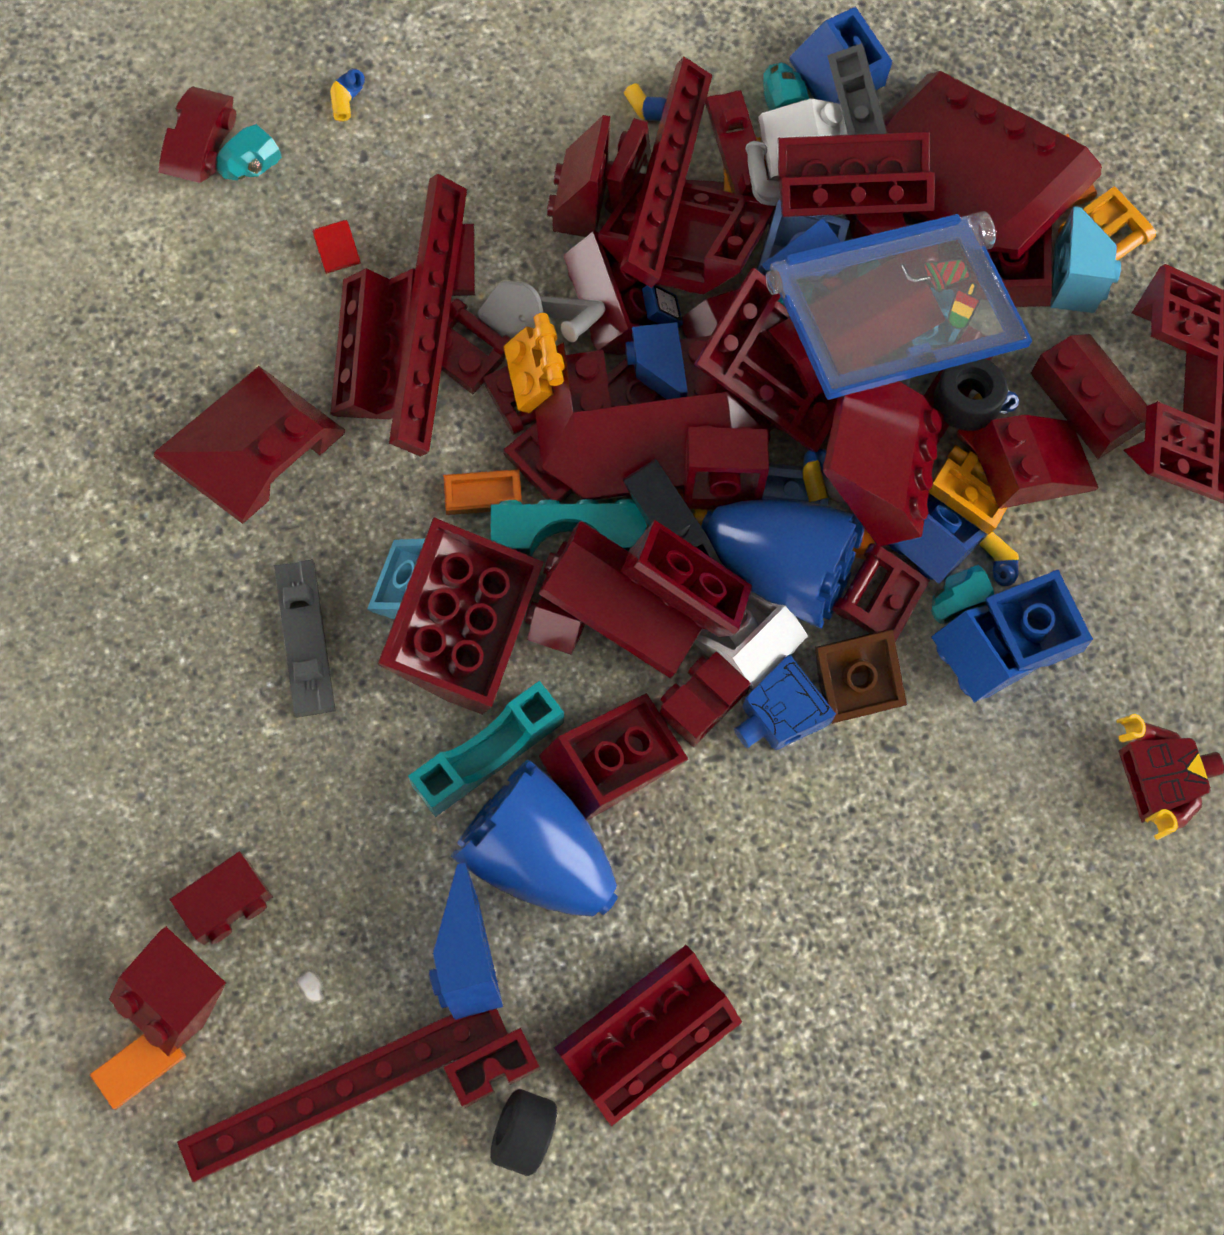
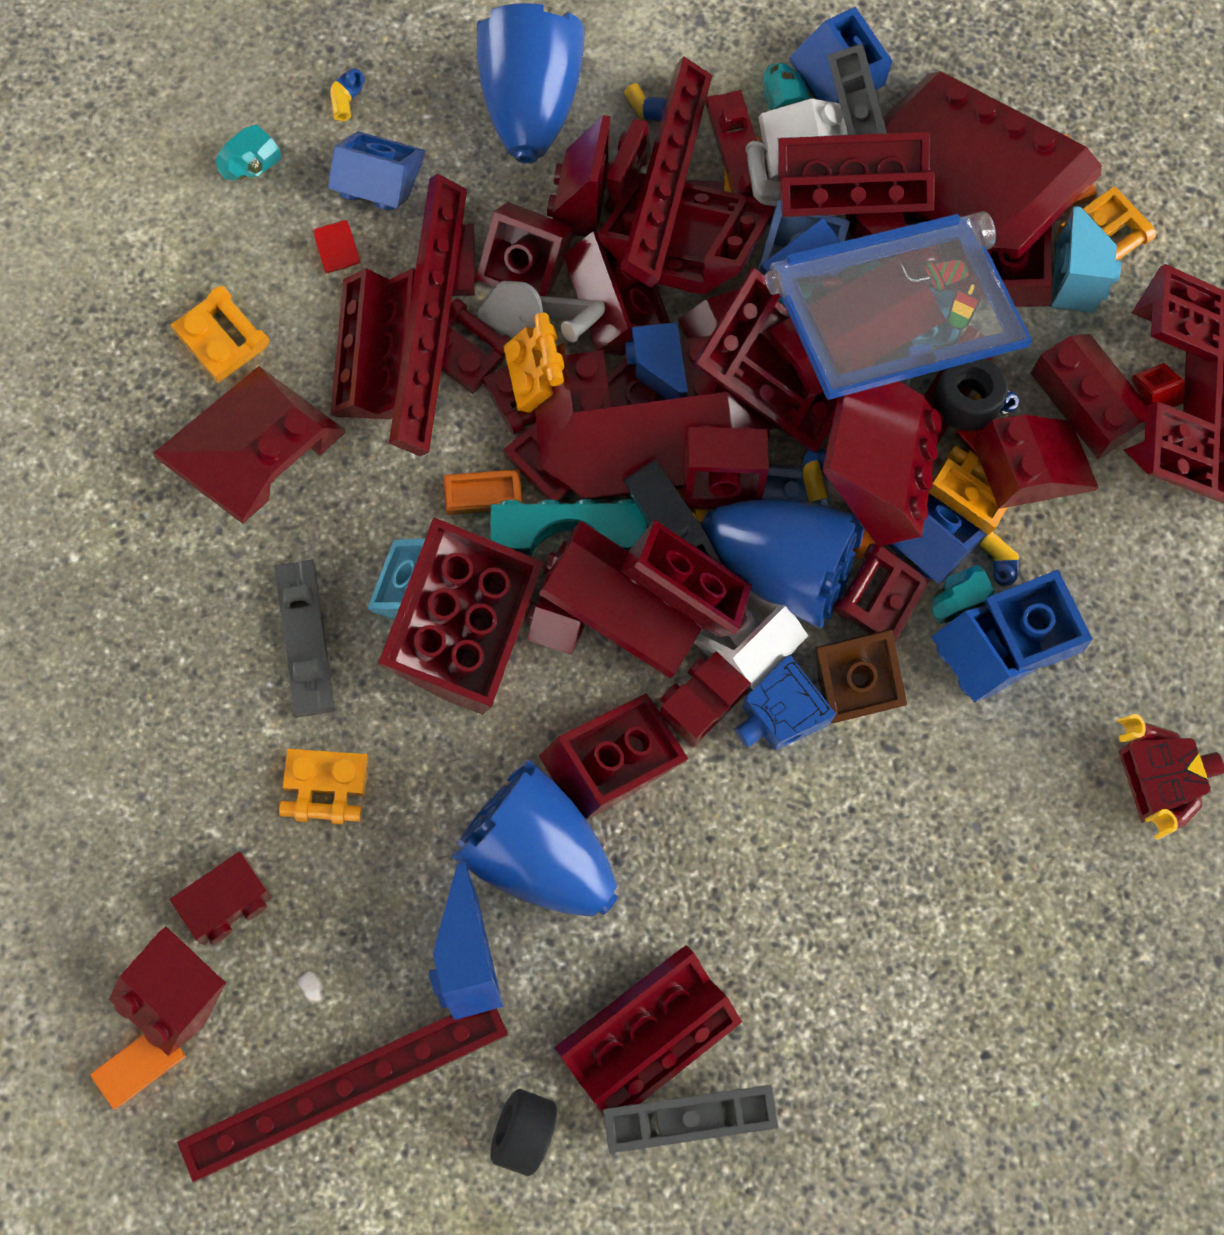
dark red brick [158,86,236,183] -> none
teal arch [408,680,564,817] -> none
dark red brick [443,1027,540,1108] -> none
tile [642,284,683,328] -> none
none -> light orange plate [170,286,270,383]
none -> light orange plate [279,749,369,825]
none -> slope [328,131,425,210]
none -> dark red slope [475,202,575,297]
none -> blue cylinder [477,3,585,164]
none -> dark grey hinge [603,1084,779,1154]
none -> red slope [1132,363,1185,407]

